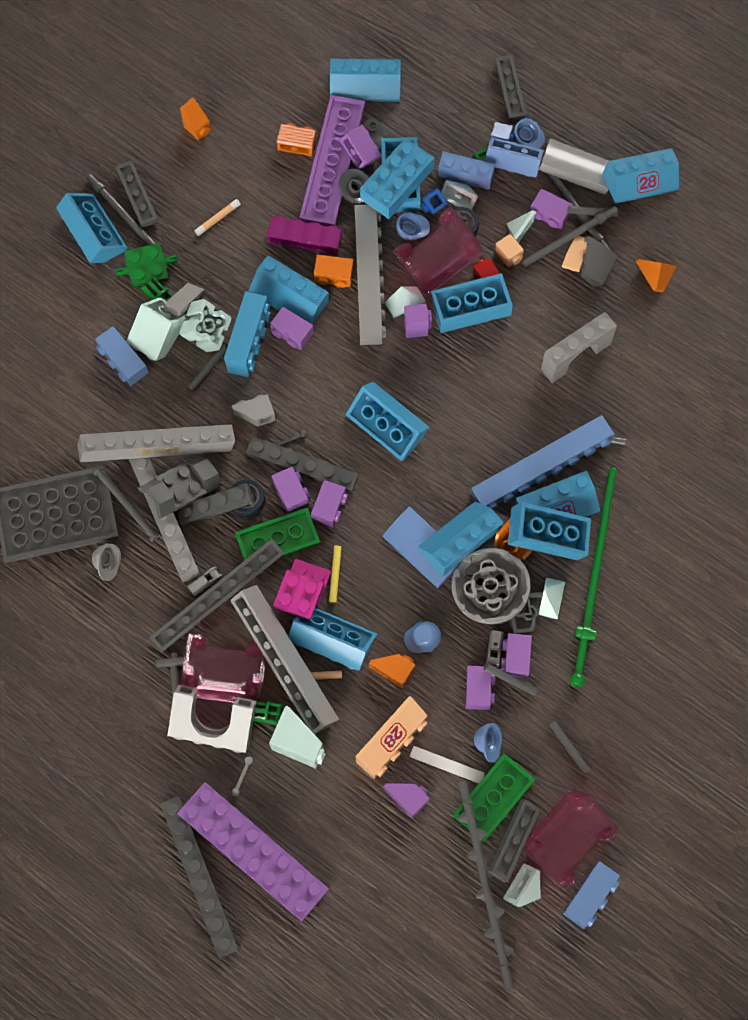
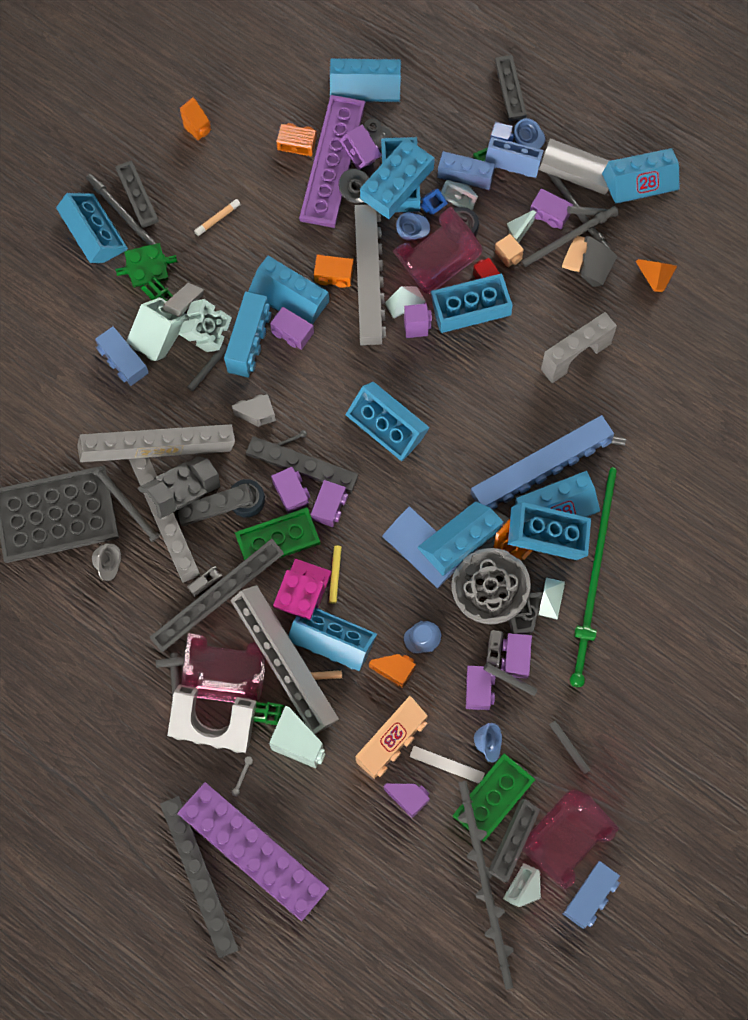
magenta brick [266,216,342,255] -> none

